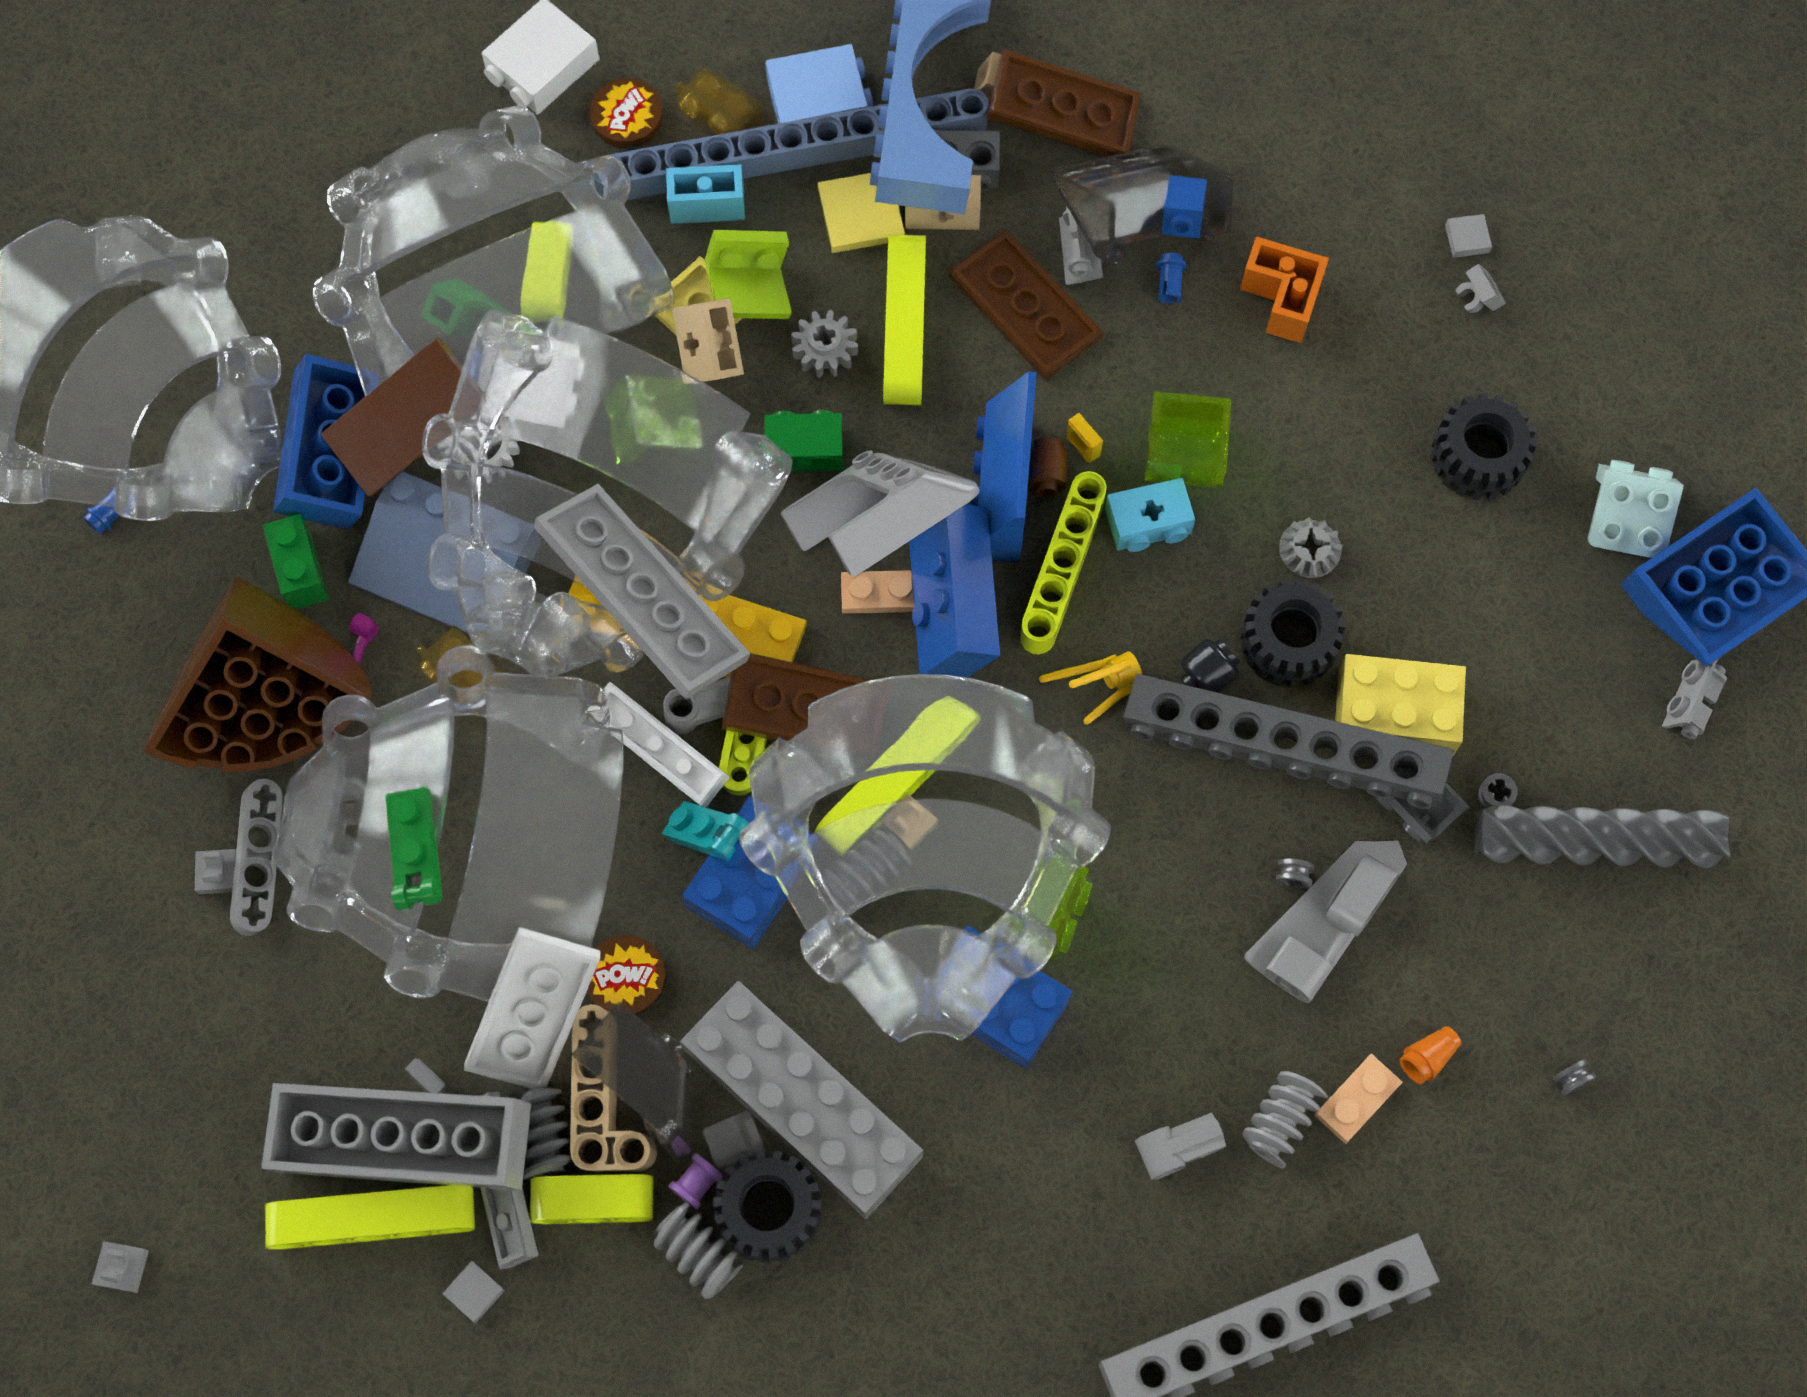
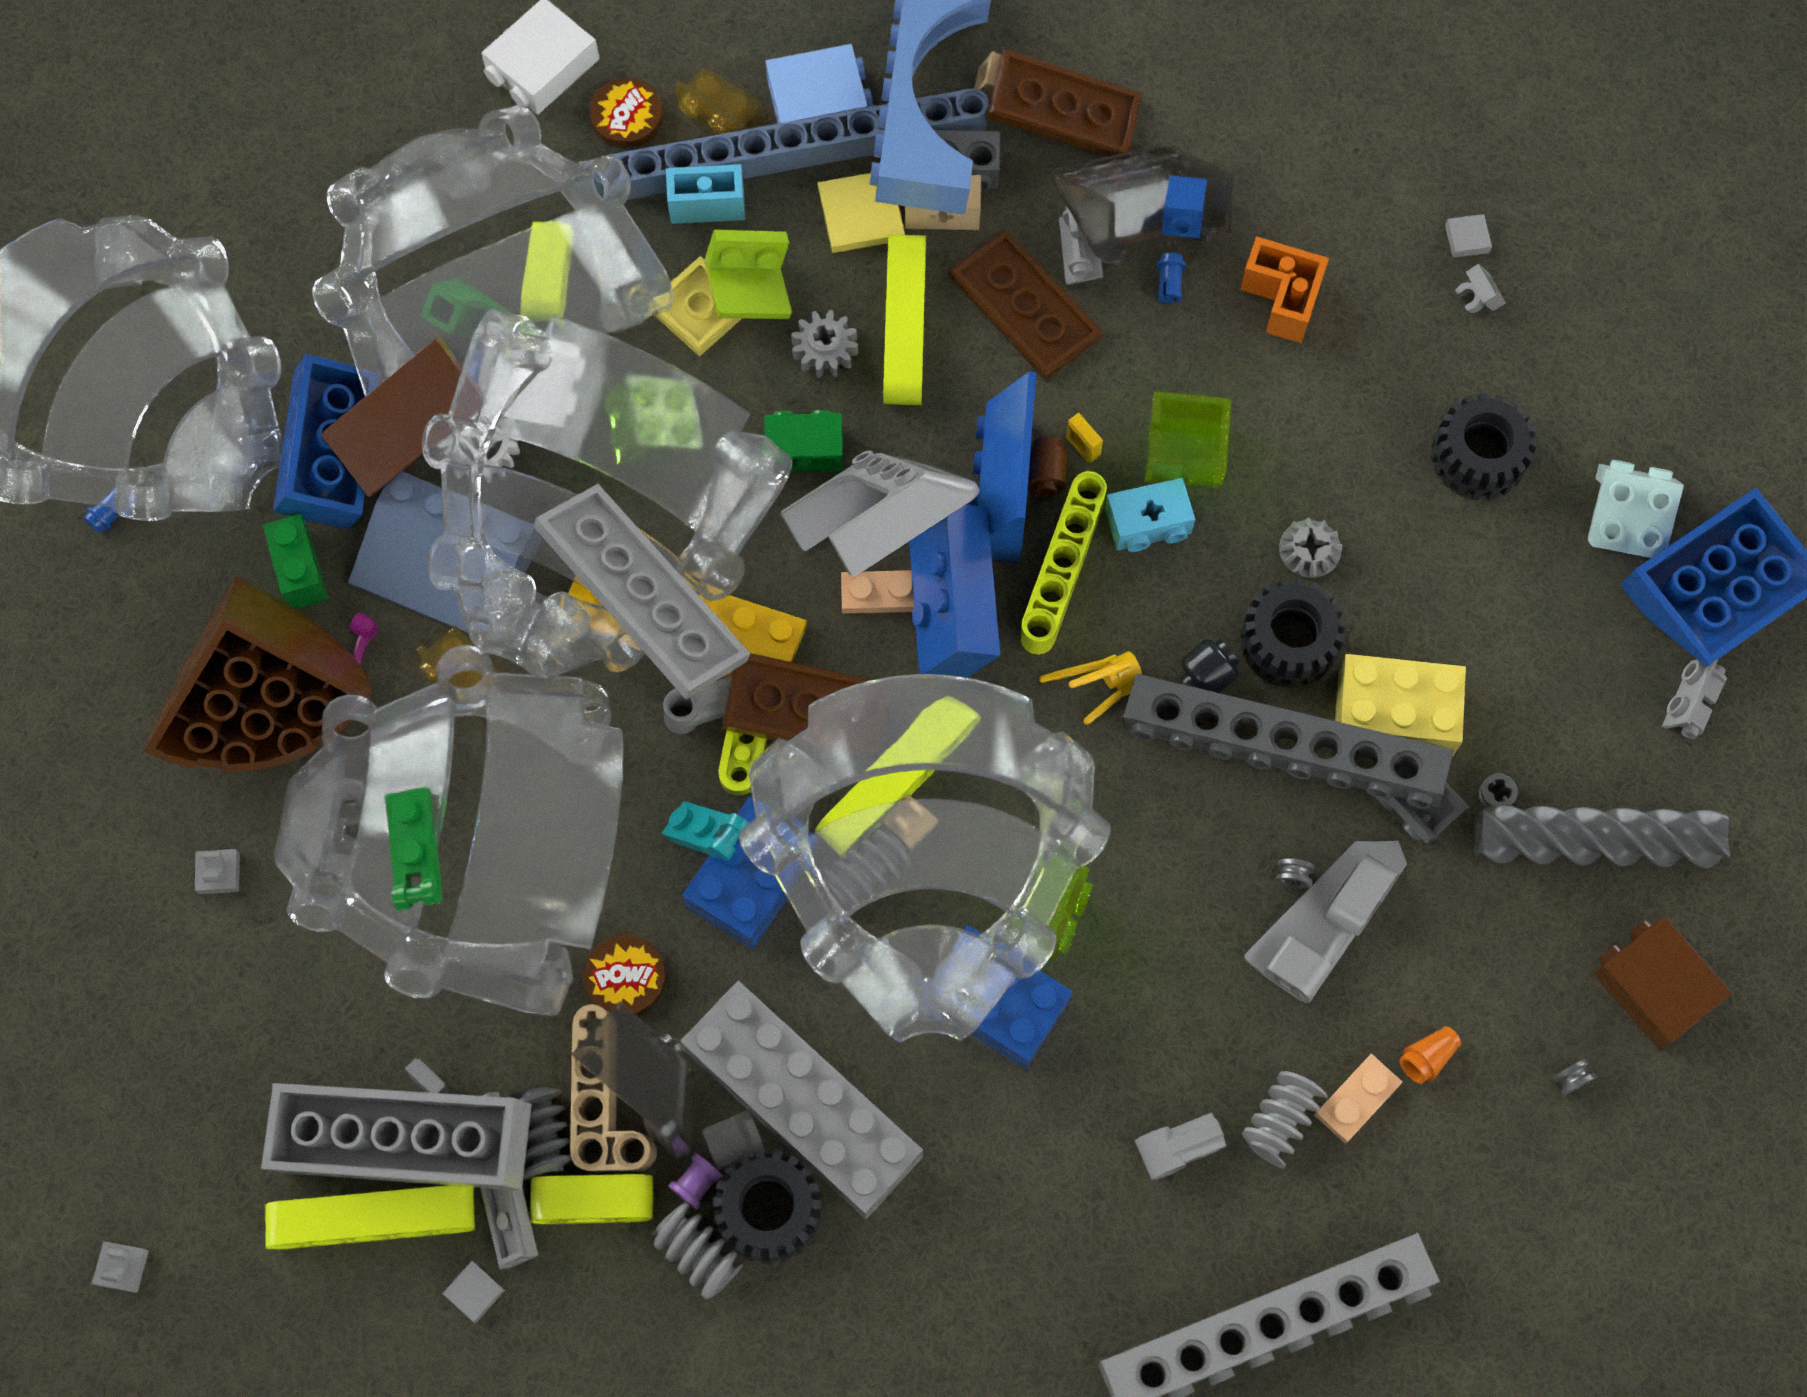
light grey beam [230,779,283,936] -> none
white tile [464,927,600,1089] -> none
white tile [585,682,730,808] -> none
tan brick [671,298,744,384] -> none
none -> reddish brown brick [1594,916,1732,1051]

